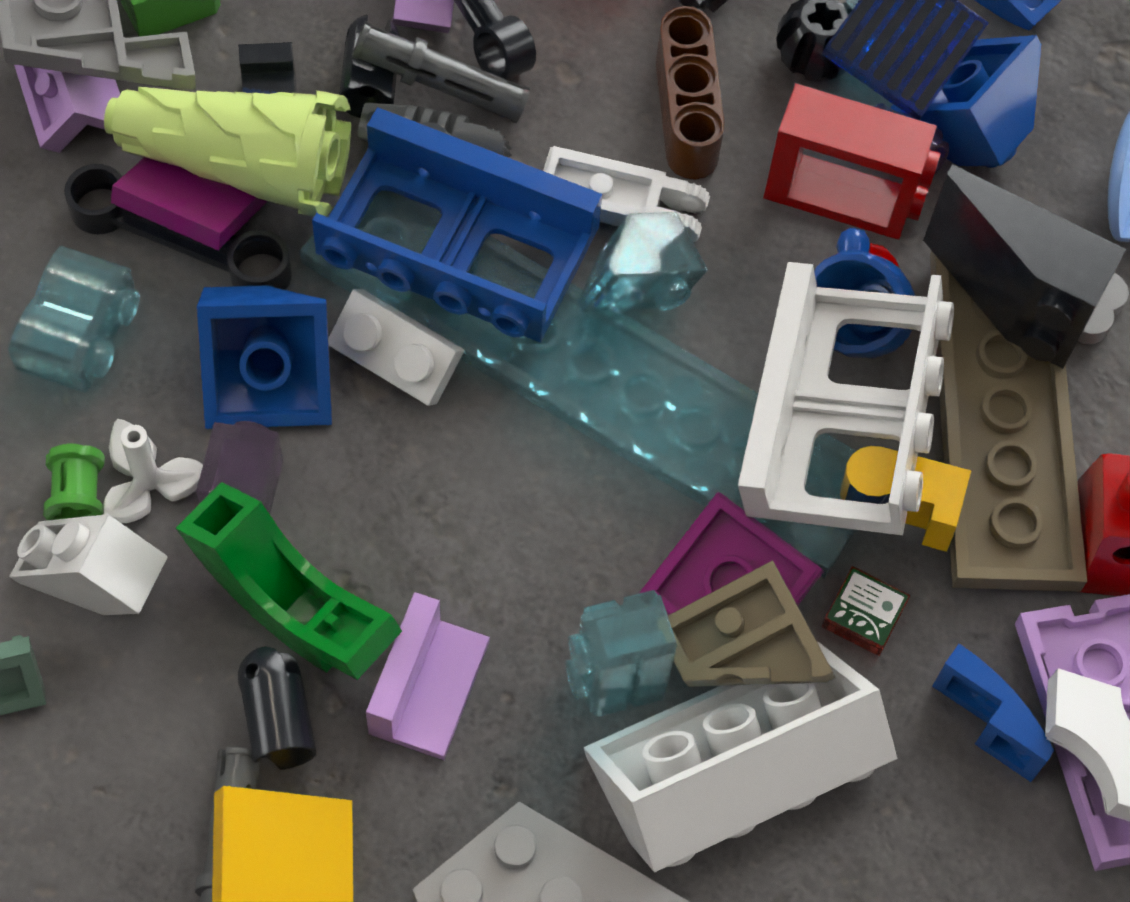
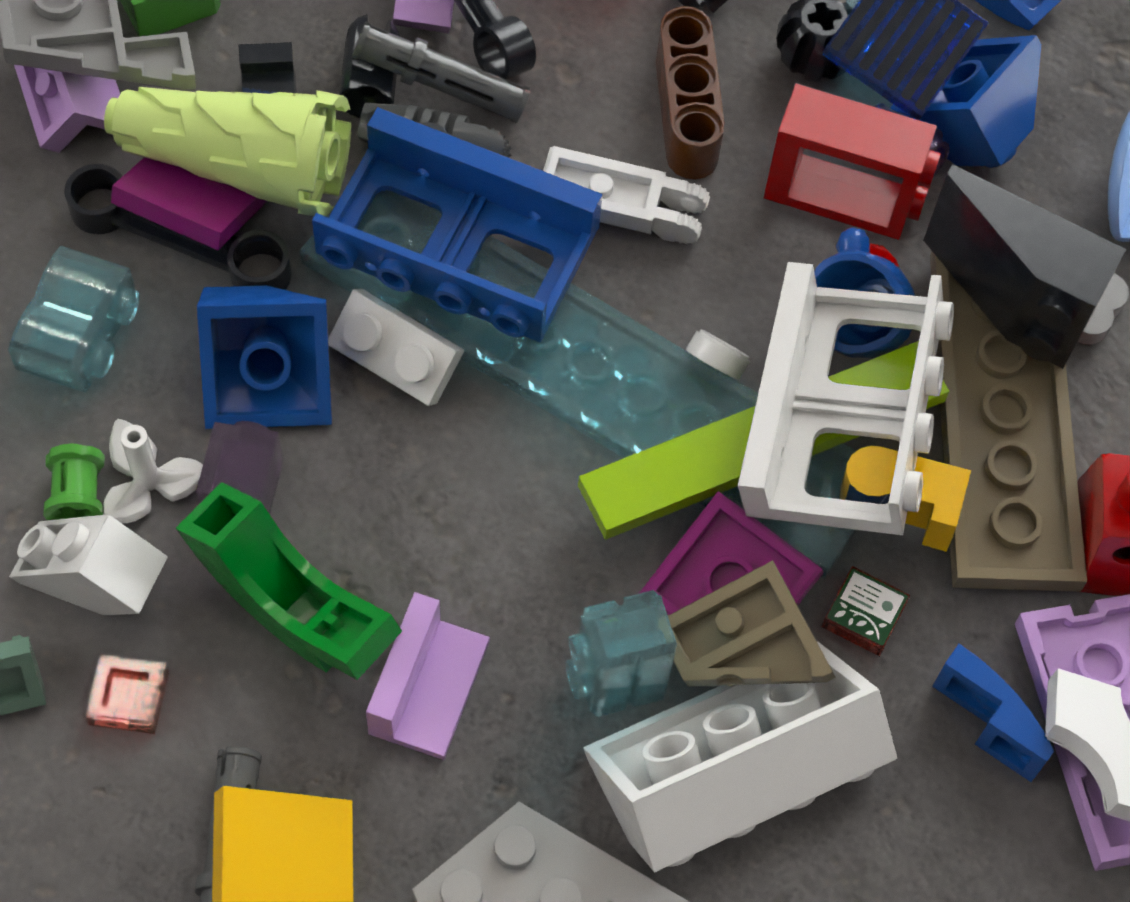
black piece [238,646,316,770] -> none
clear light blue slope [578,212,708,314] -> none
none -> clear red tile [85,654,169,734]
none -> lime tile [578,341,950,540]
none -> white tile [686,329,750,380]

